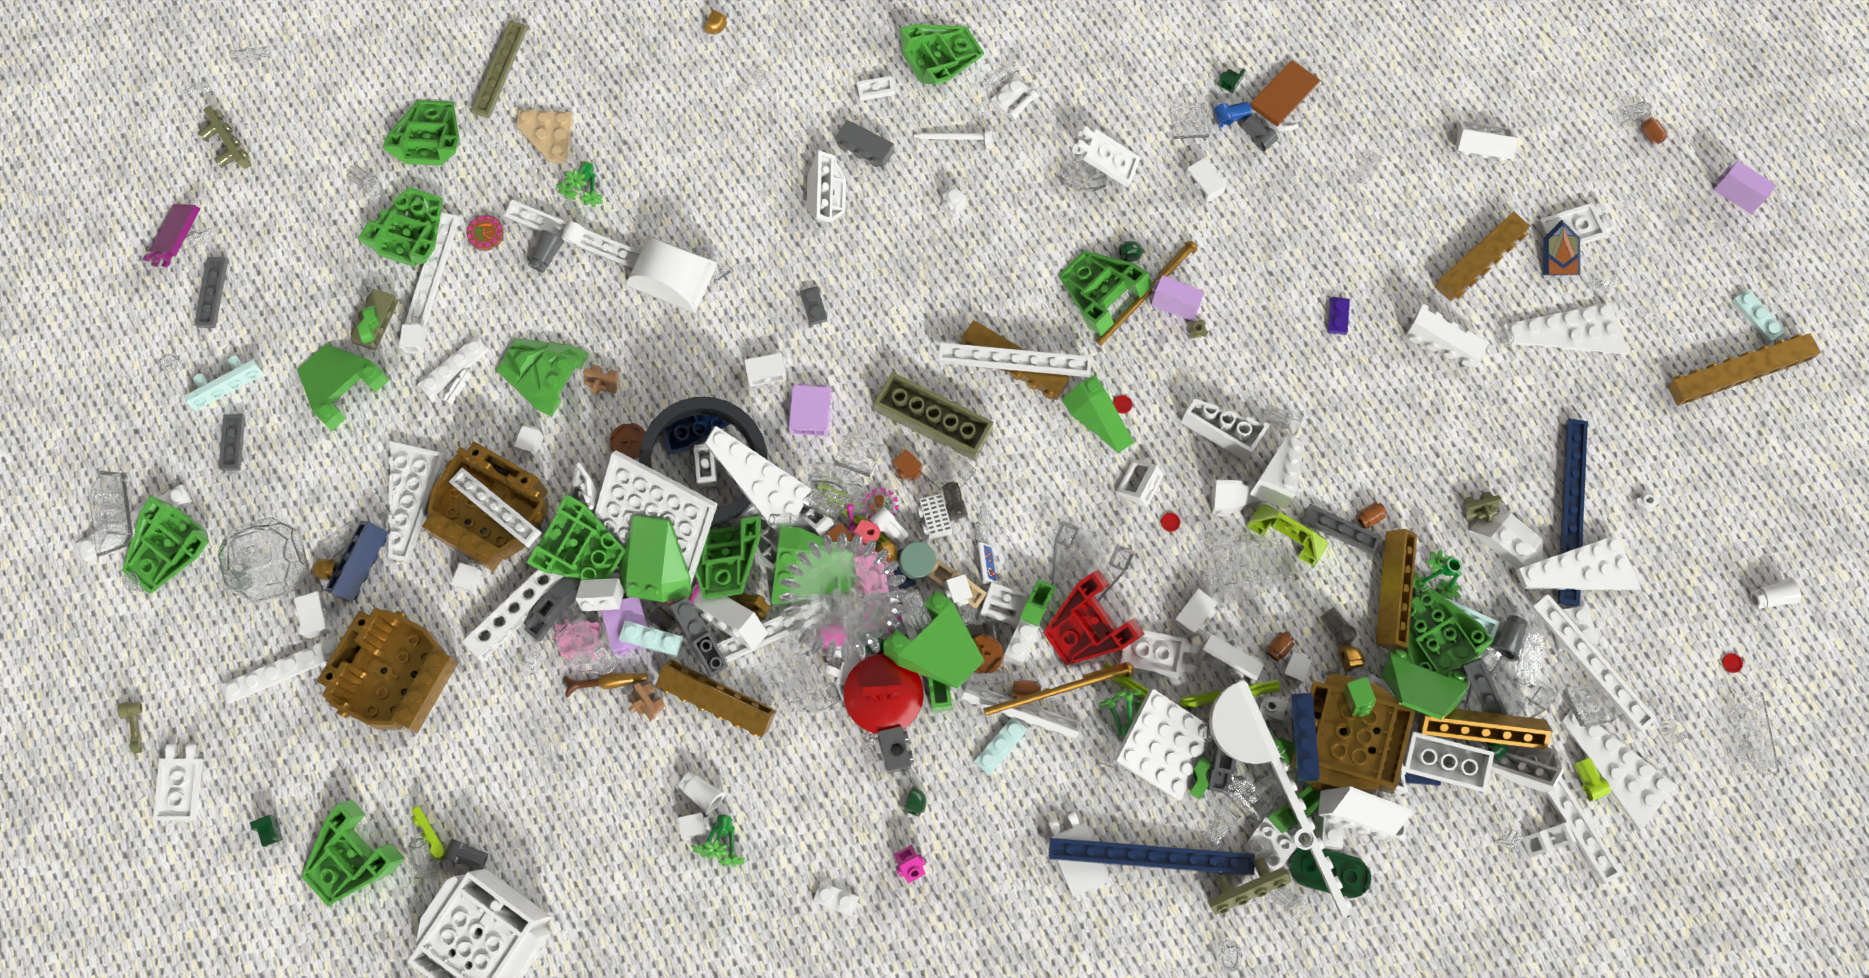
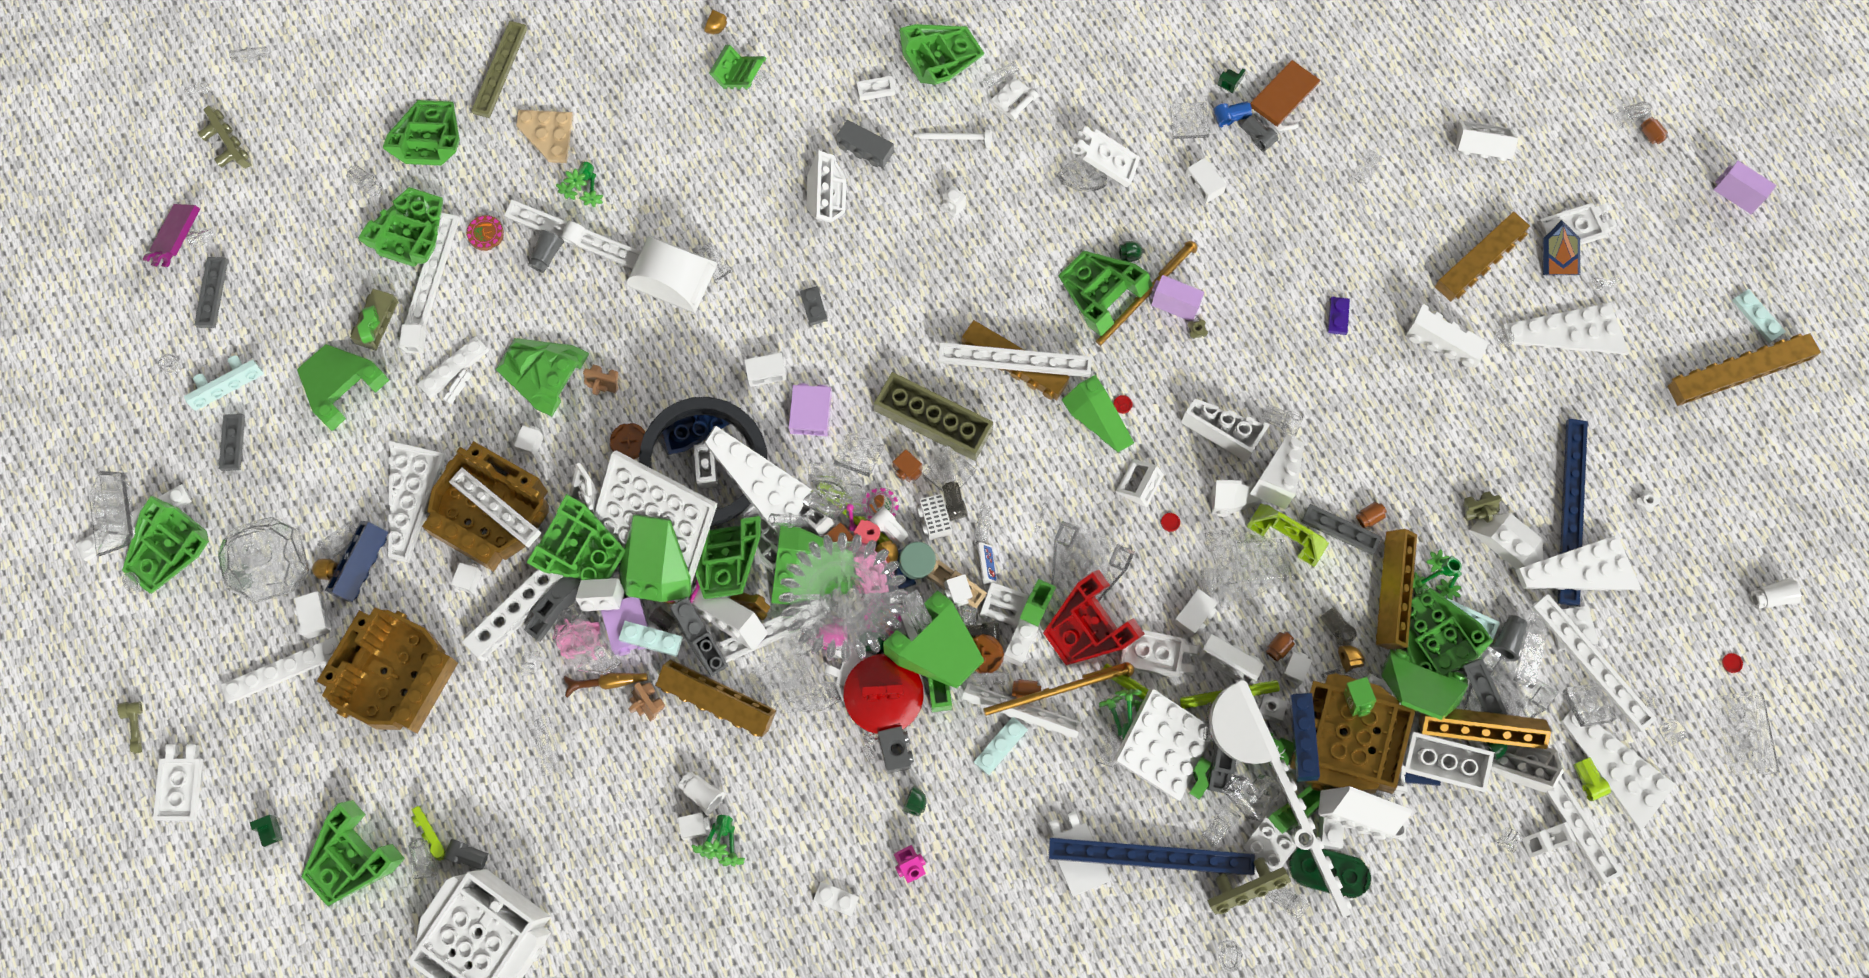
none -> bright green plate [709,45,767,89]

